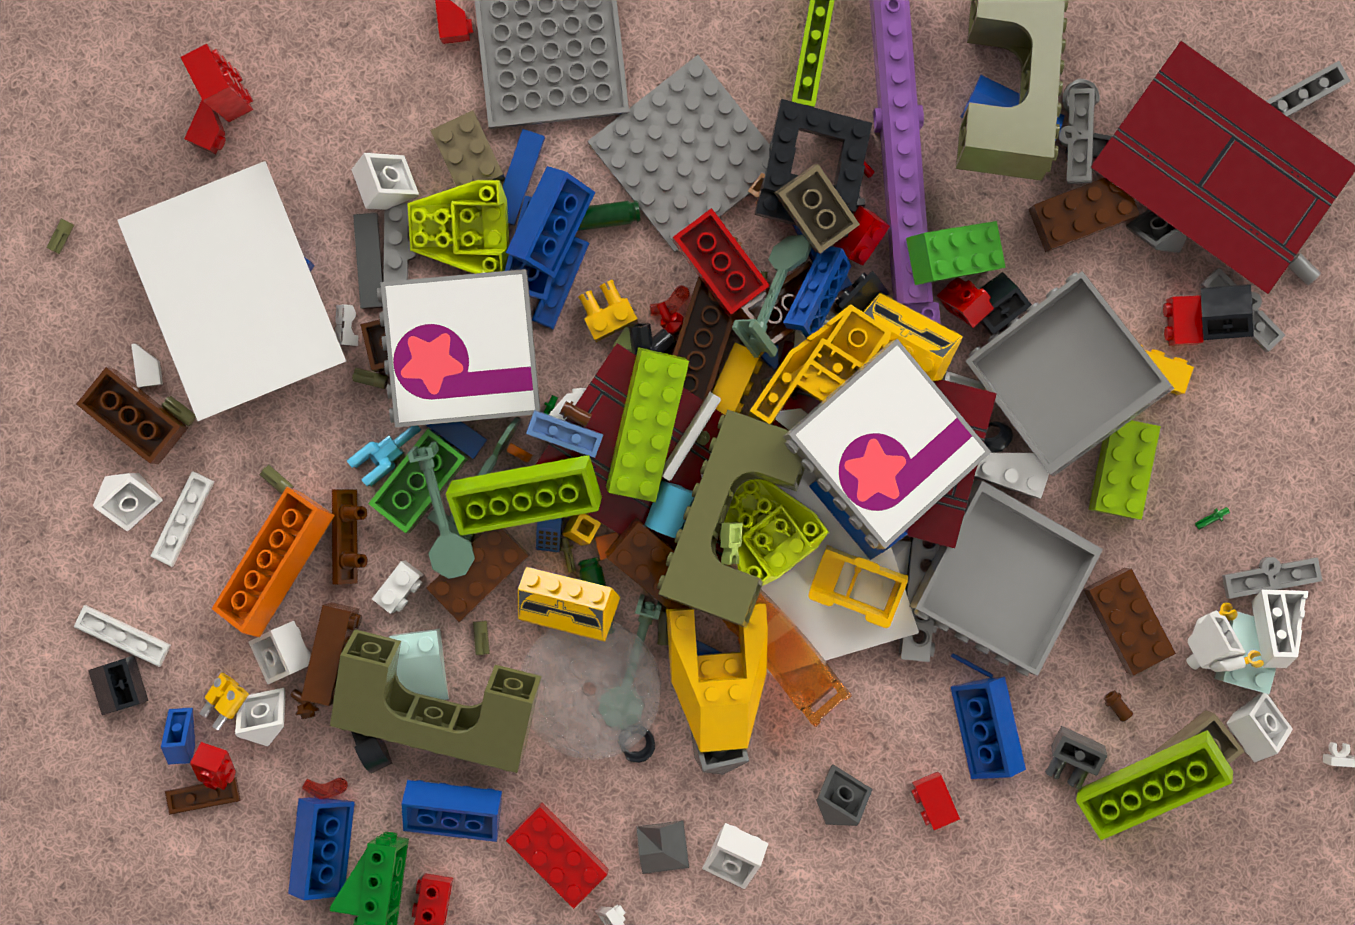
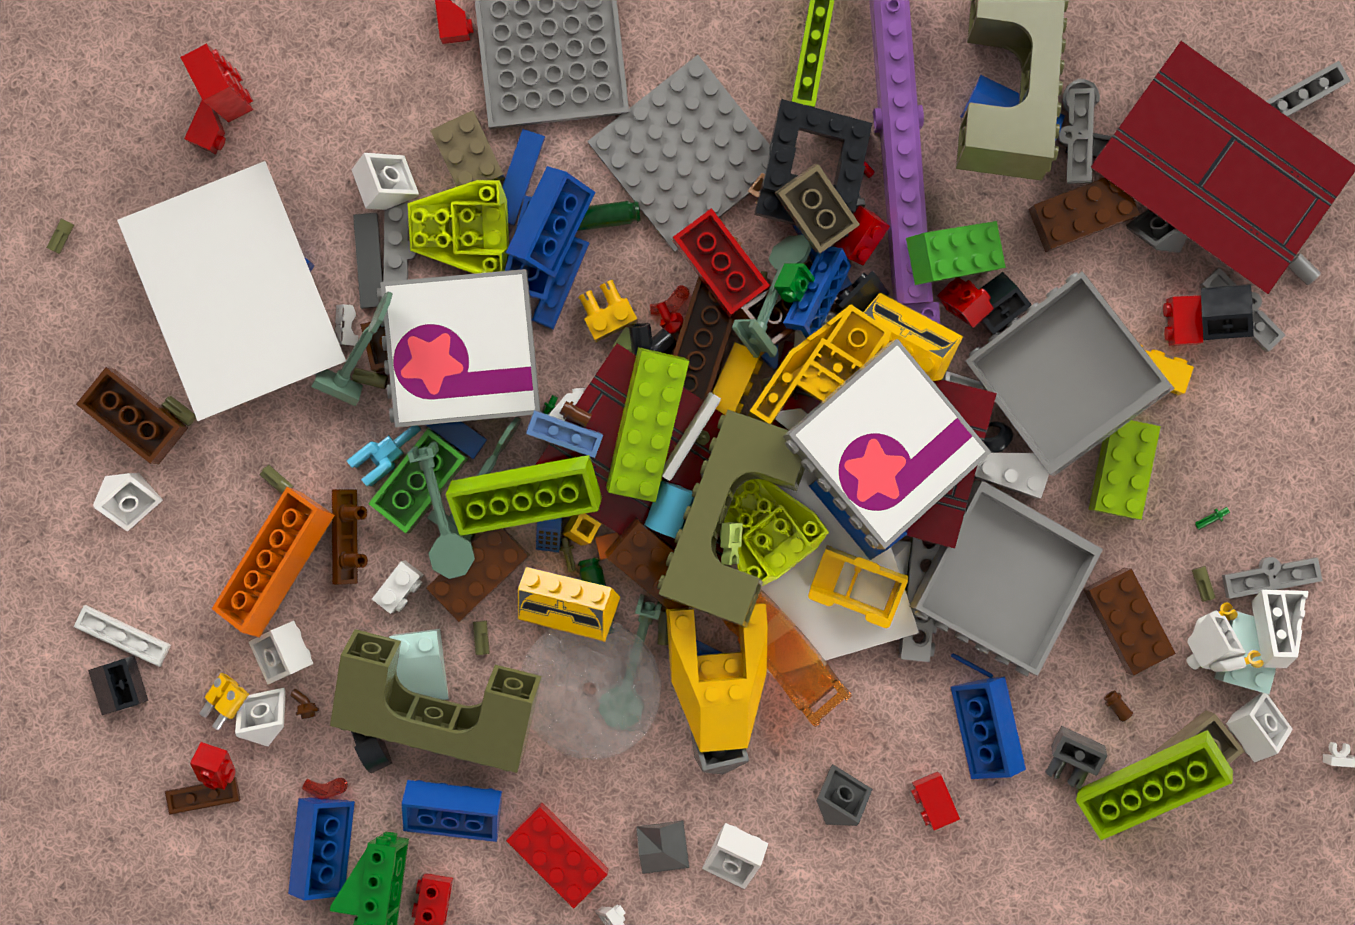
white tile [131,344,163,388] -> none
white tile [150,471,214,567] -> none
blue slope [161,708,195,765] -> none
reddish brown brick [301,602,362,706] -> none
orange tile [507,443,533,462] -> none
black piece [618,724,655,763] -> none
none -> sand green piece [311,291,393,406]
none -> green brick [774,263,815,303]
none -> olive piece [1192,566,1215,602]

